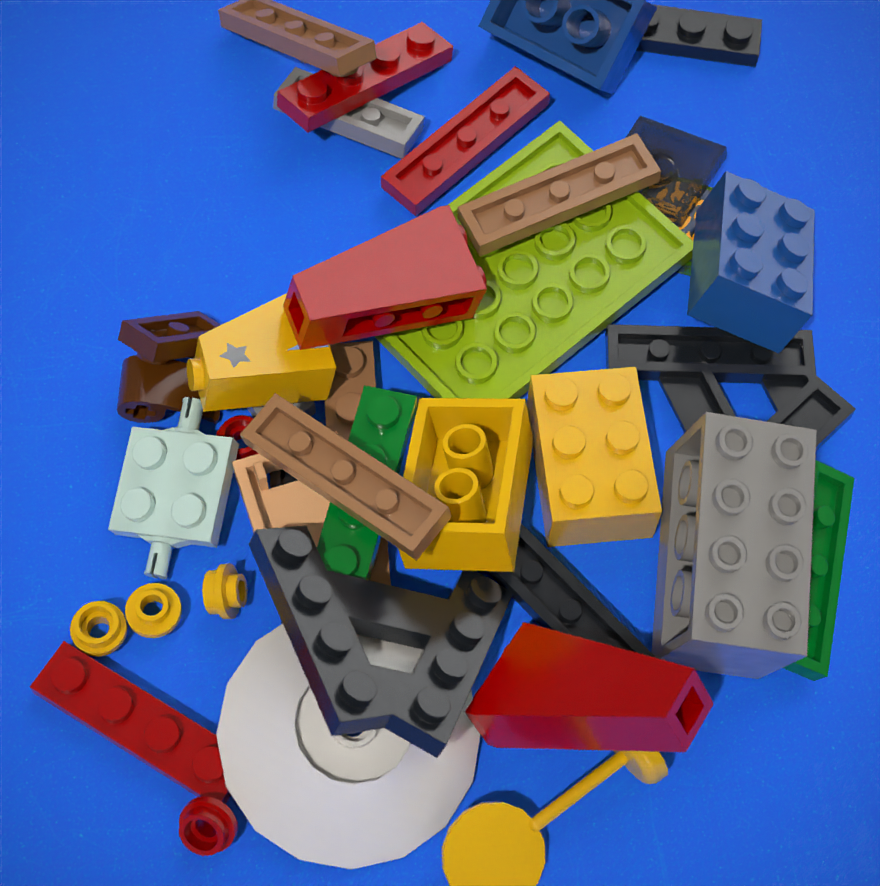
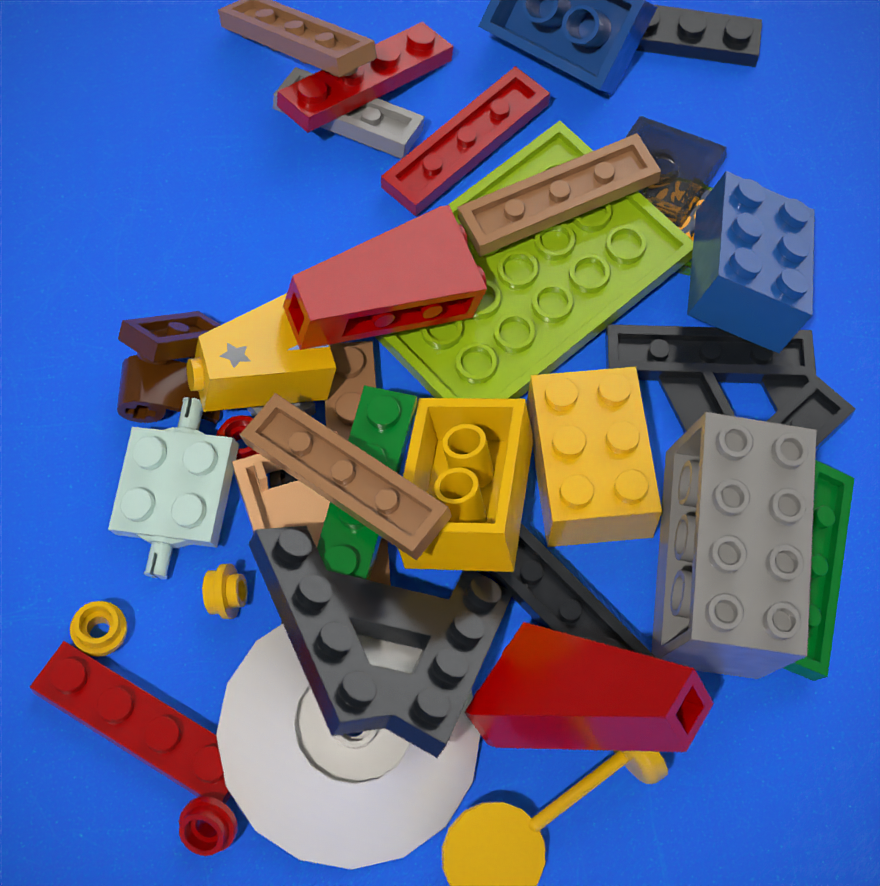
yellow plate [125,583,182,638] -> none

